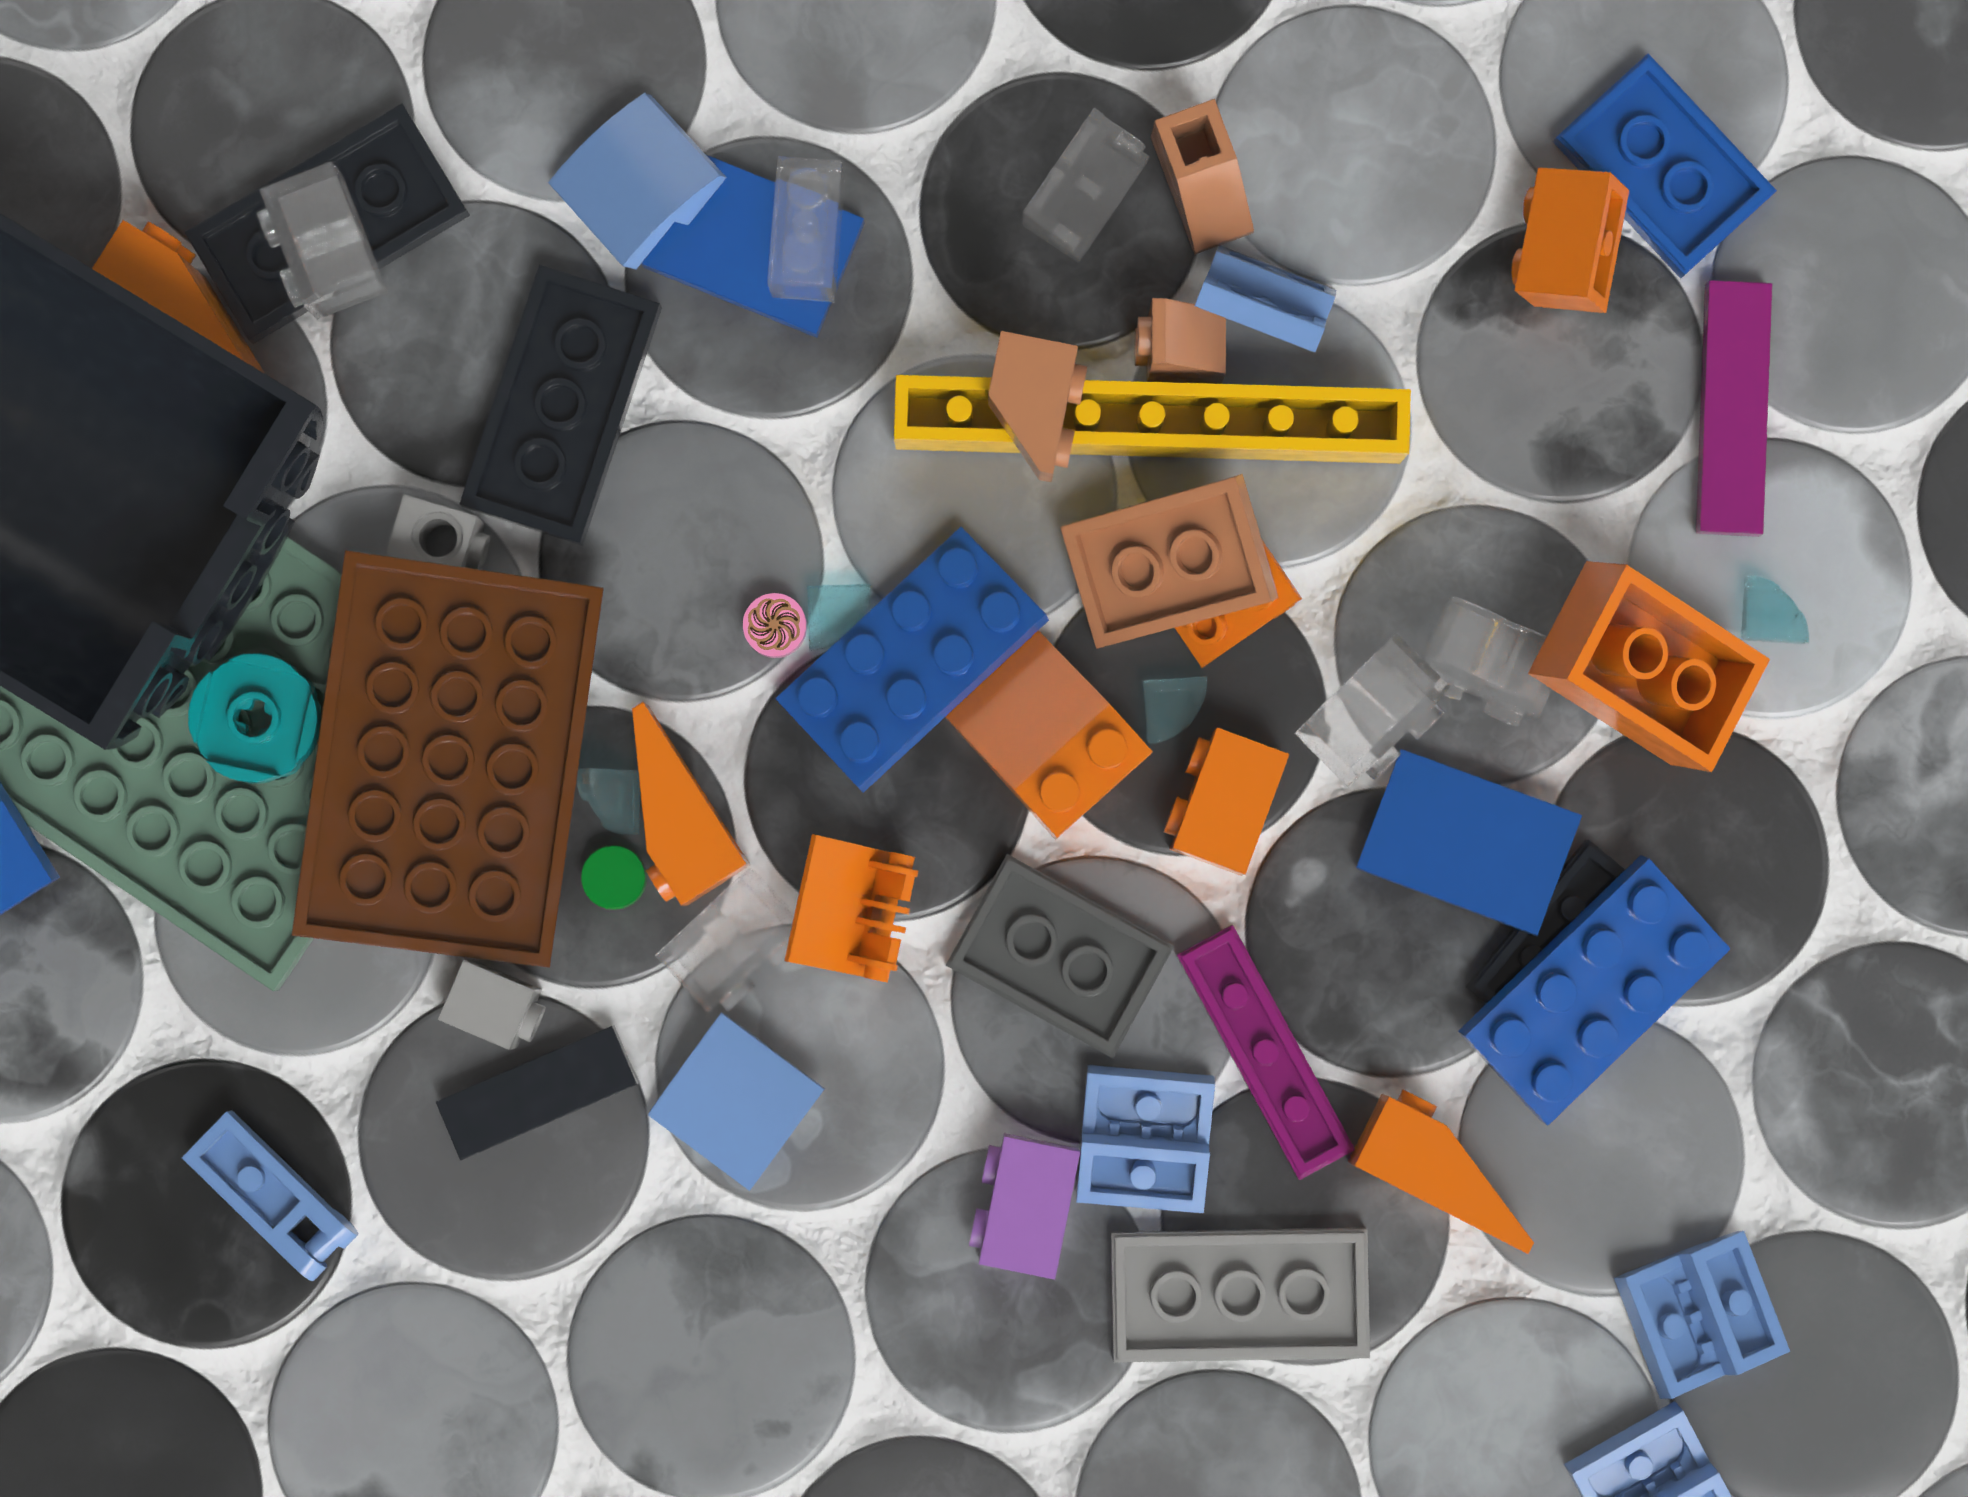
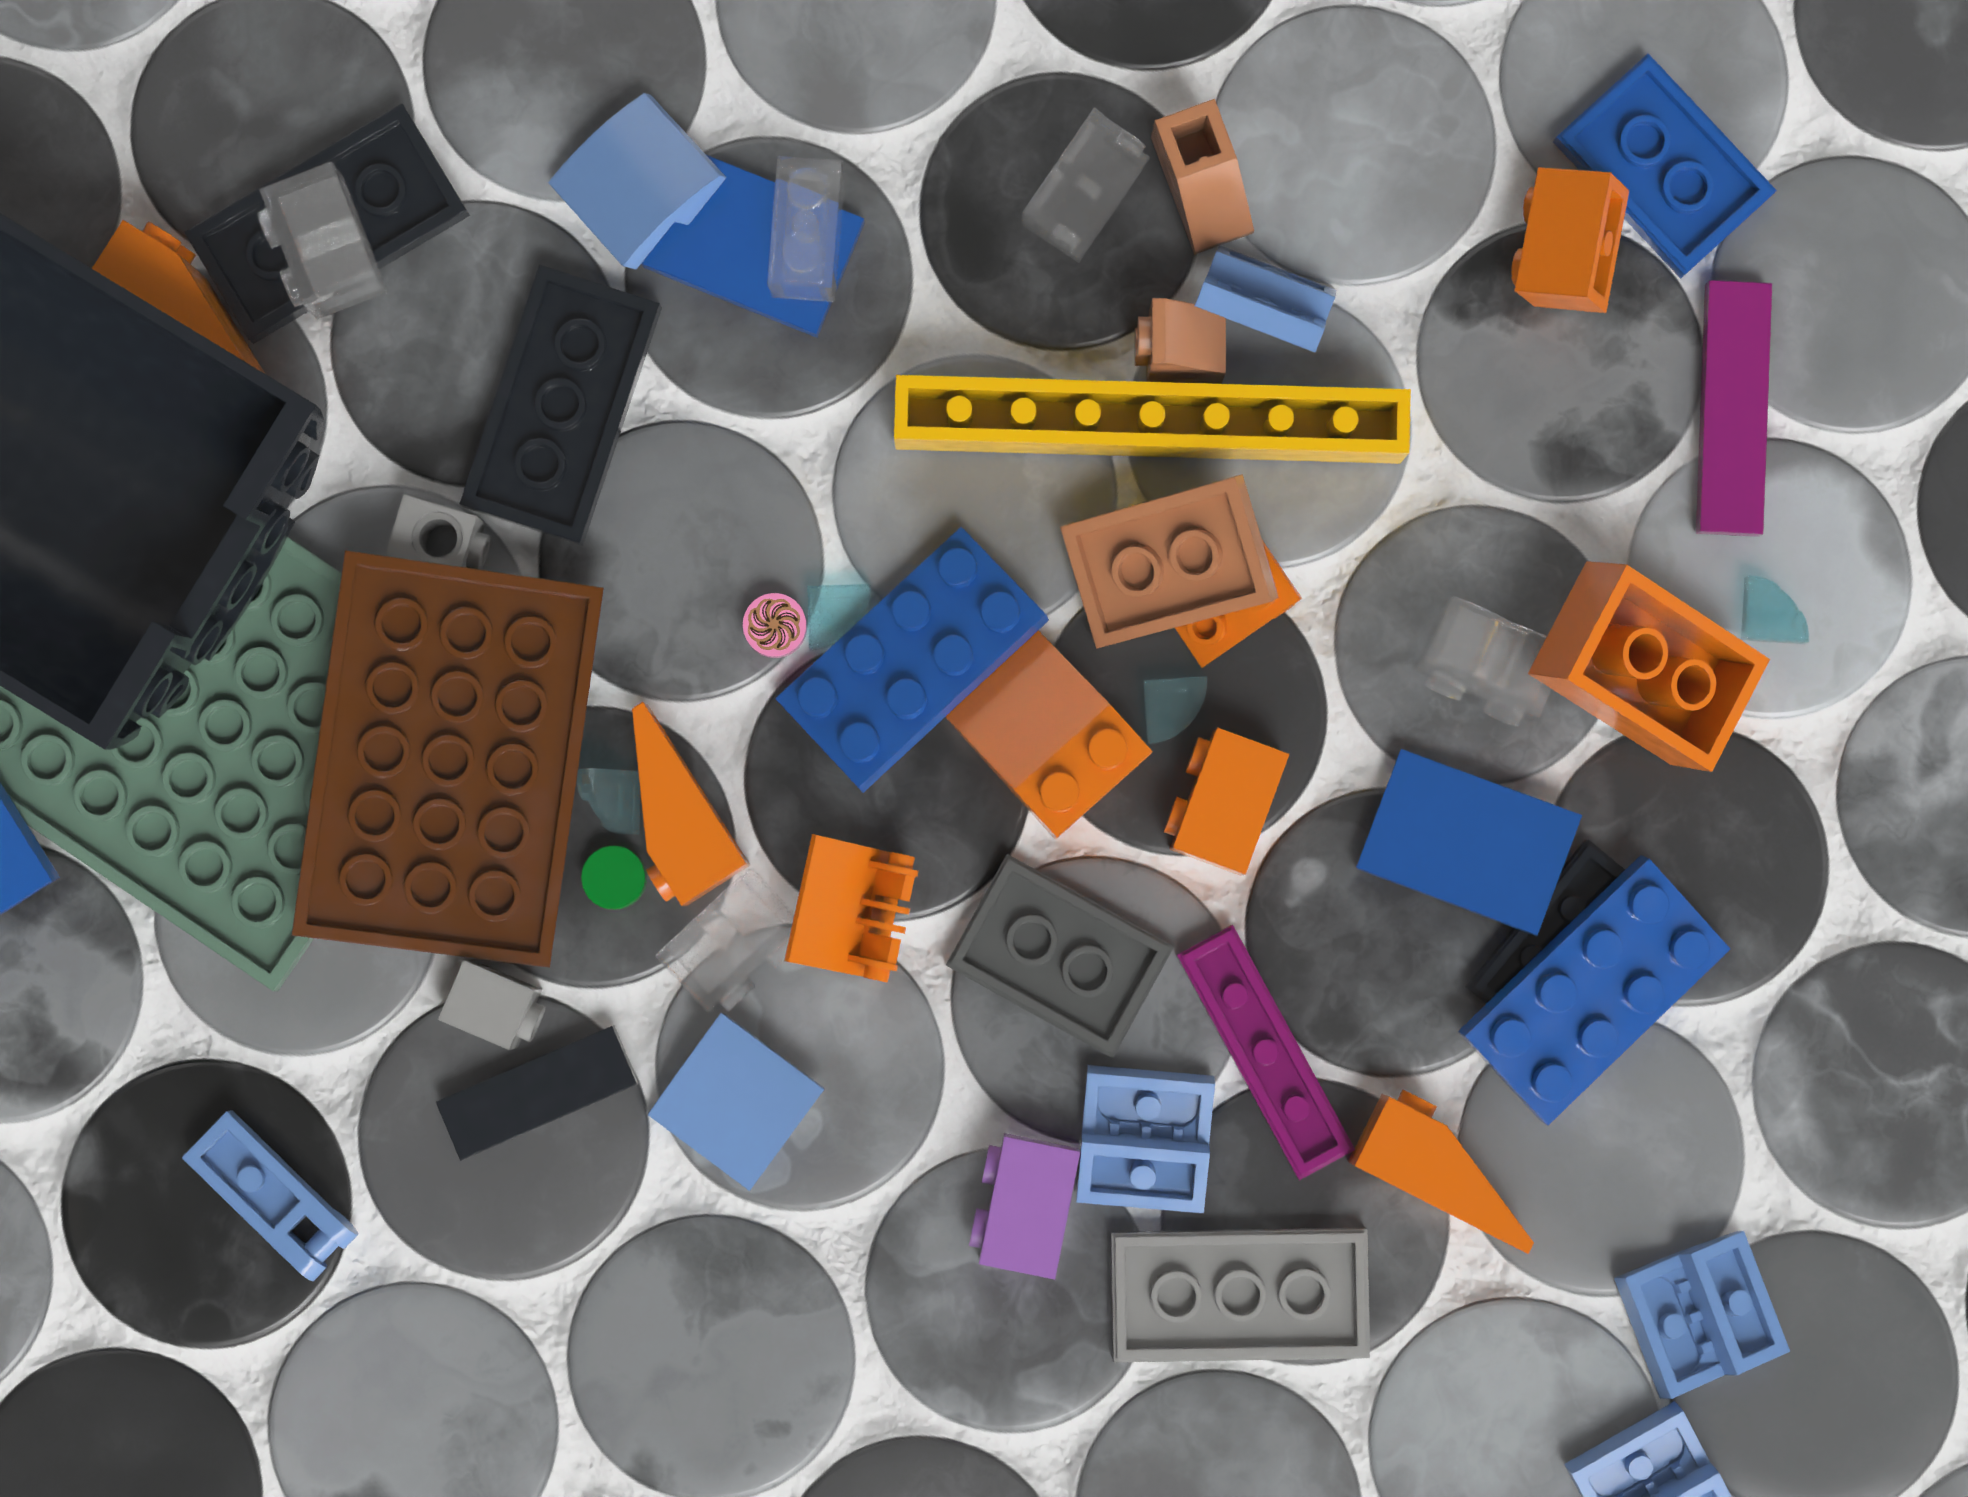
teal plate [188,654,322,783] -> none
nougat slope [988,331,1088,482] -> none
clear brick [1294,633,1450,788] -> none

